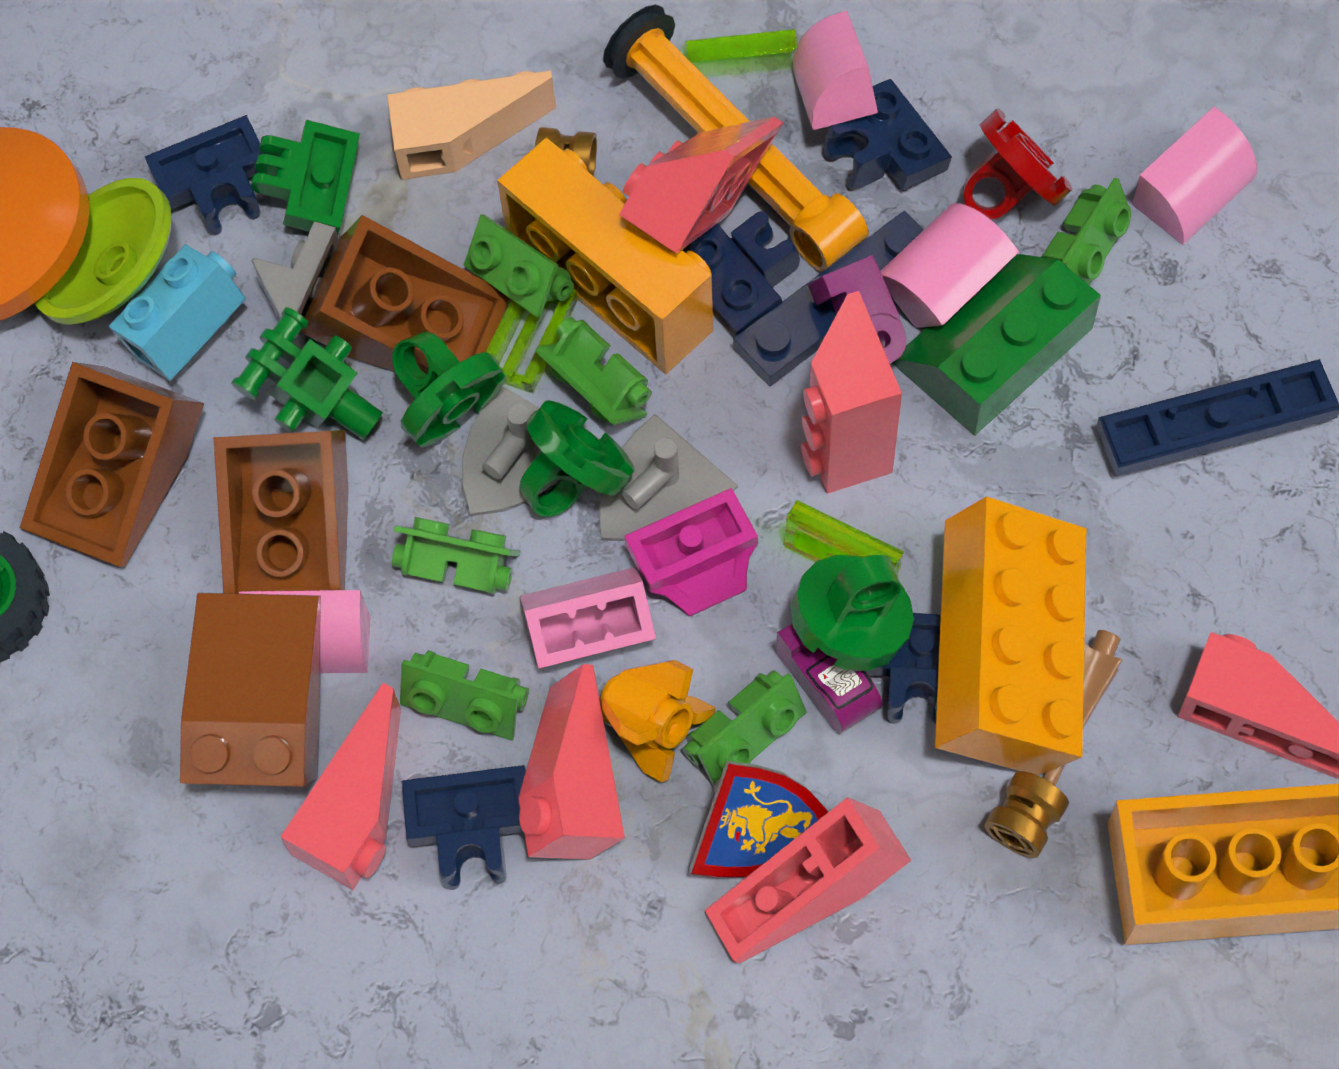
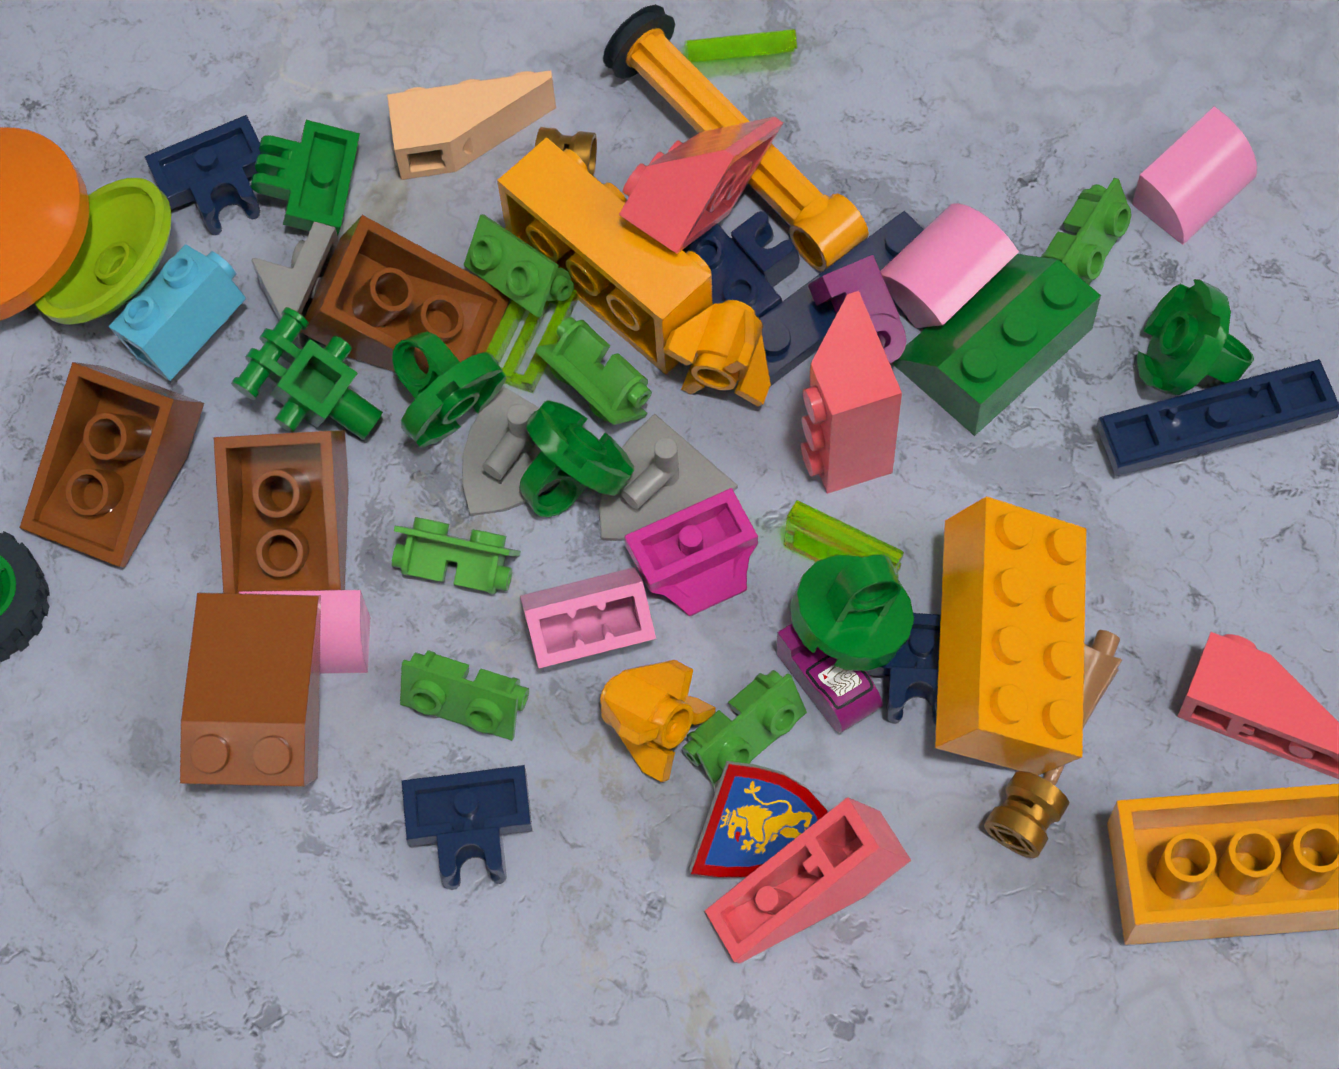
coral slope [281,683,401,891] -> none
coral slope [518,664,625,860] -> none
bright pink brick [793,11,878,130] -> none
dark blue plate [824,78,952,190] -> none
red tile [963,108,1073,219] -> none
none -> light orange brick [663,300,771,407]
none -> green tile [1137,279,1254,395]

